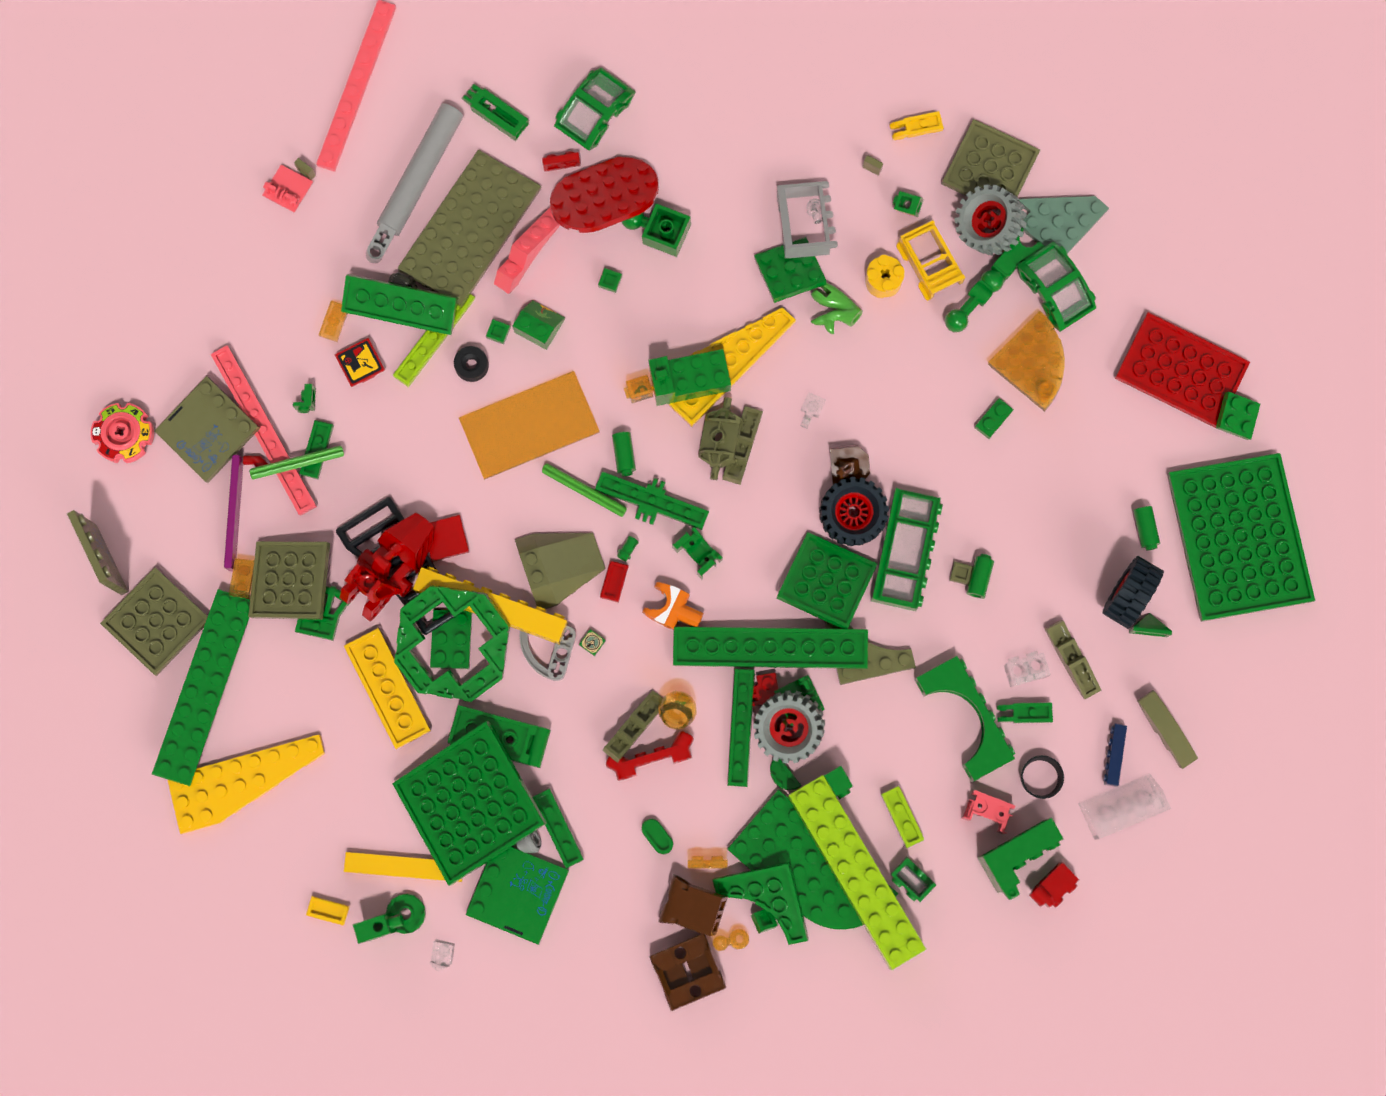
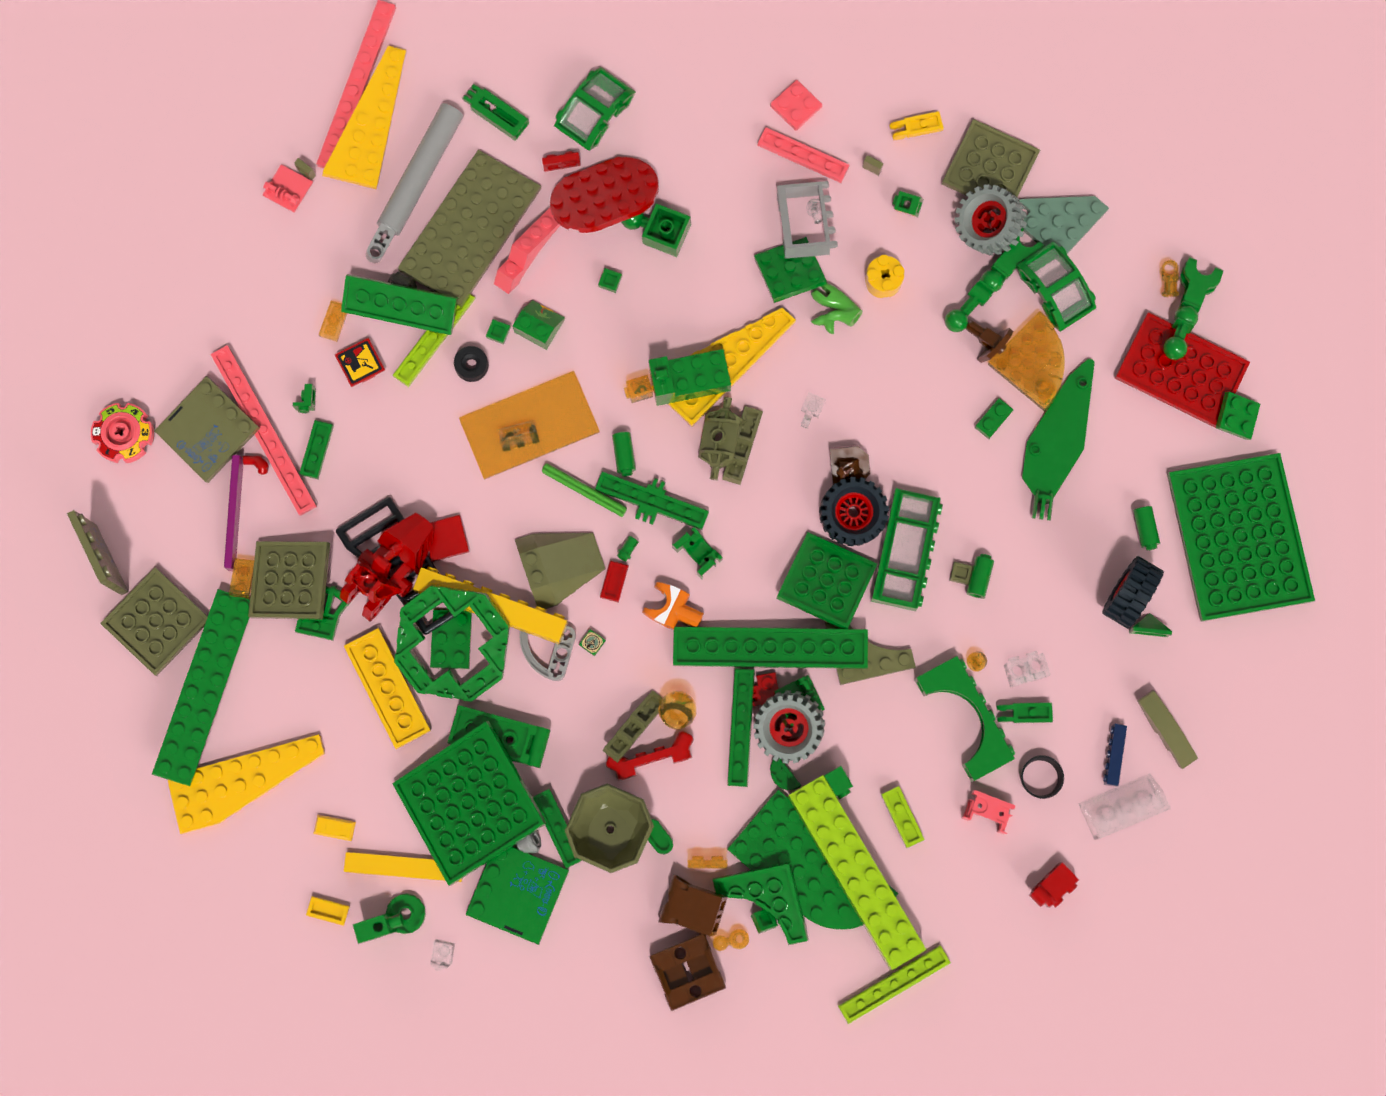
bright green axle [249,446,344,480] -> none
green window [891,856,936,902] -> none
yellow piece [896,220,965,300] -> none
green hinge [978,818,1064,900] -> none
olive slope [1045,620,1102,699] -> none
none -> yellow tile [313,814,356,841]
none -> yellow wing [322,46,406,189]
none -> clear yellow slope [498,420,540,452]
none -> olive rock [565,783,654,873]
none -> coral plate [758,128,849,183]
none -> coral plate [770,80,823,131]
none -> lime tile [838,945,951,1024]
none -> reddish brown piece [966,321,1014,363]
none -> clear yellow tile [967,651,987,672]
none -> green wing [1022,359,1095,521]
none -> clear yellow connector [1160,260,1179,298]
none -> green piece [1163,257,1223,360]

